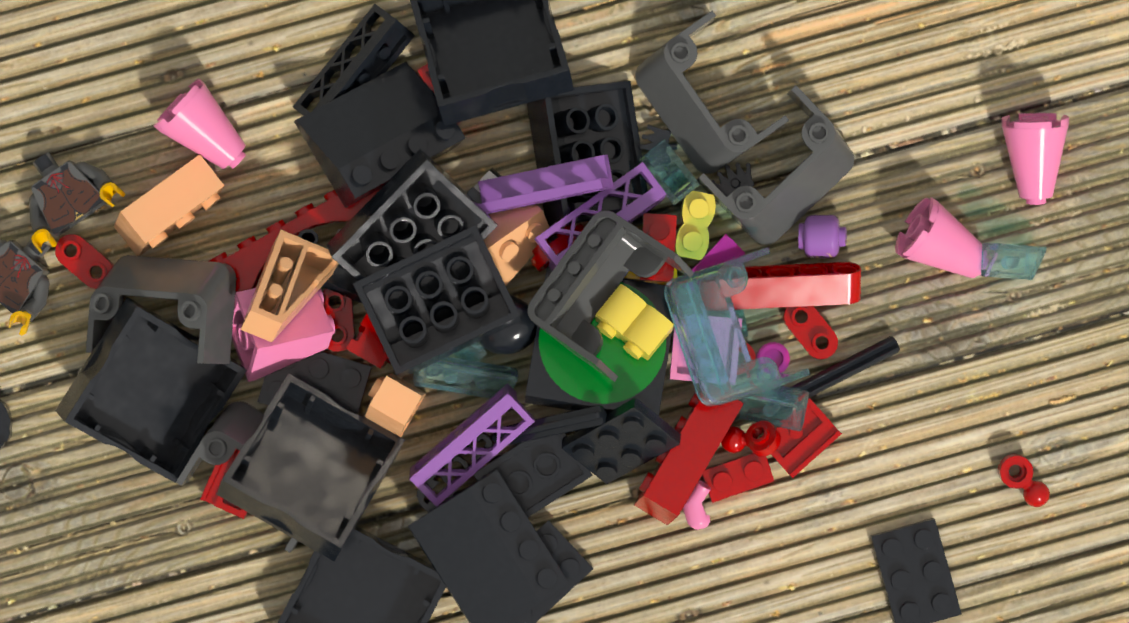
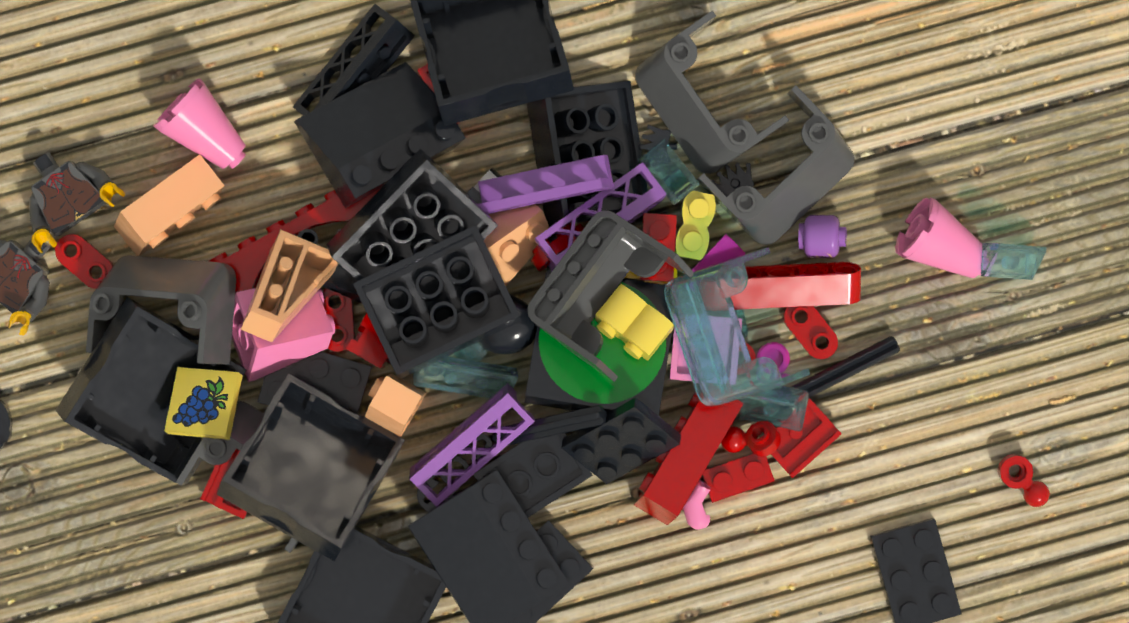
bright pink cone [1001,113,1069,205] -> none
none -> light yellow tile [164,367,243,440]

